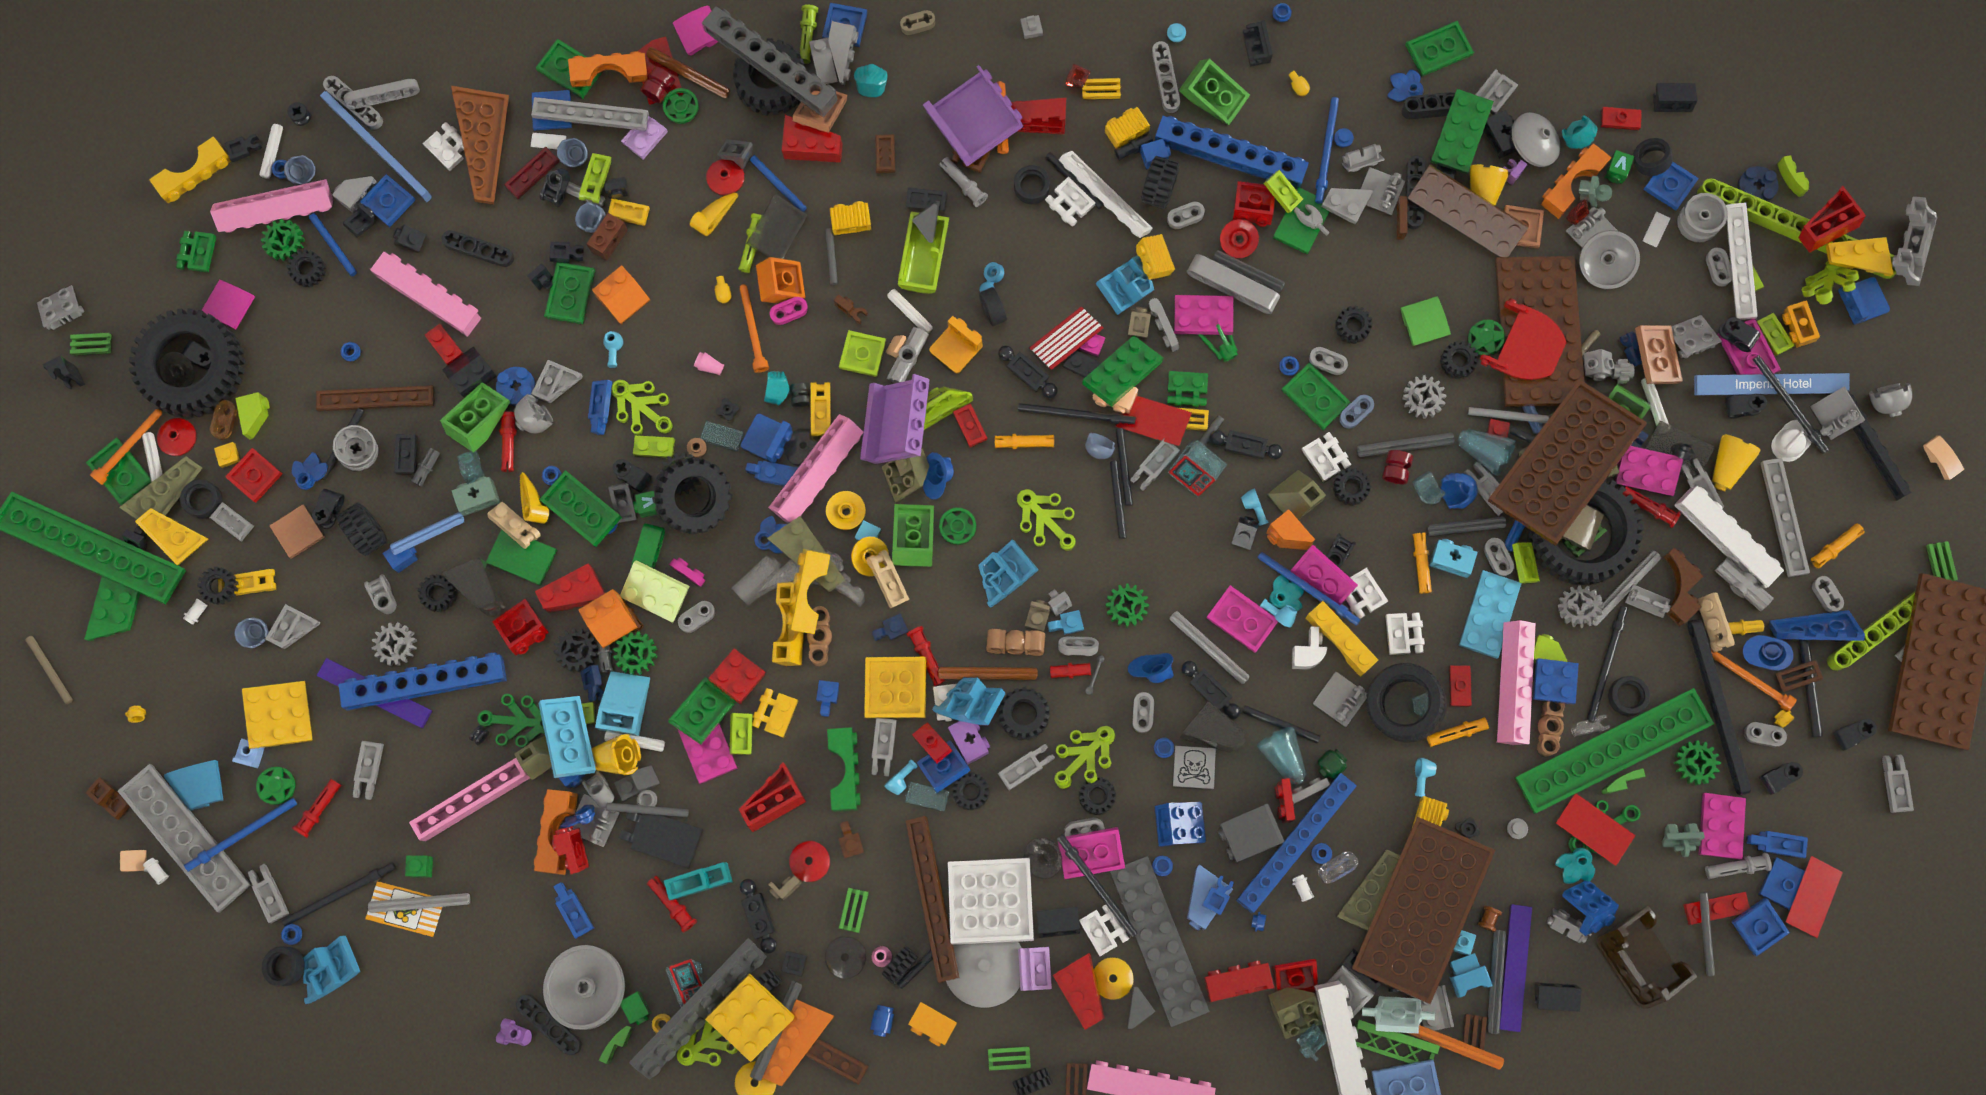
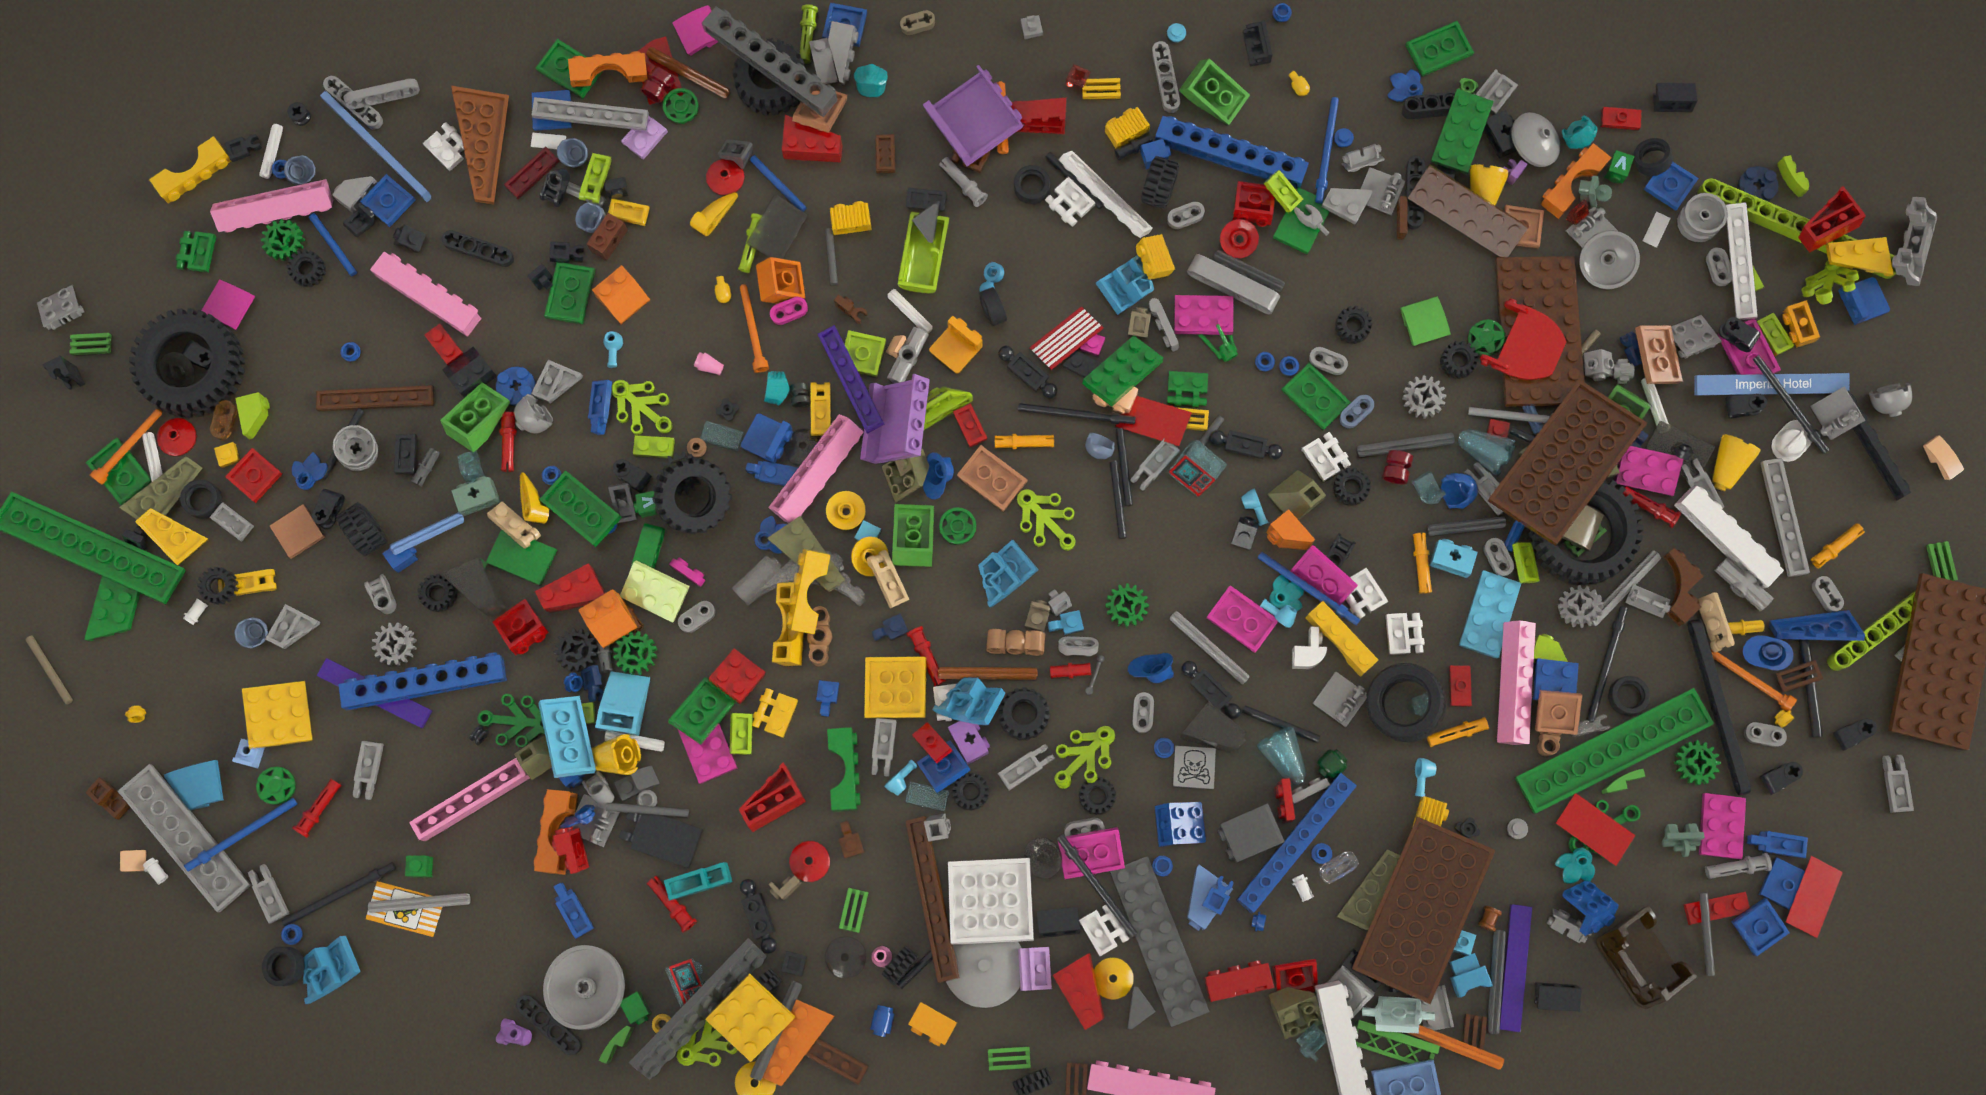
none -> blue plate [564,672,583,692]
none -> dark purple tile [817,325,885,434]
none -> light grey brick [924,813,951,842]
none -> nougat plate [957,445,1028,512]
none -> blue plate [1255,352,1275,372]
none -> bright green plate [1458,78,1478,95]
none -> nougat tile [1535,690,1582,735]

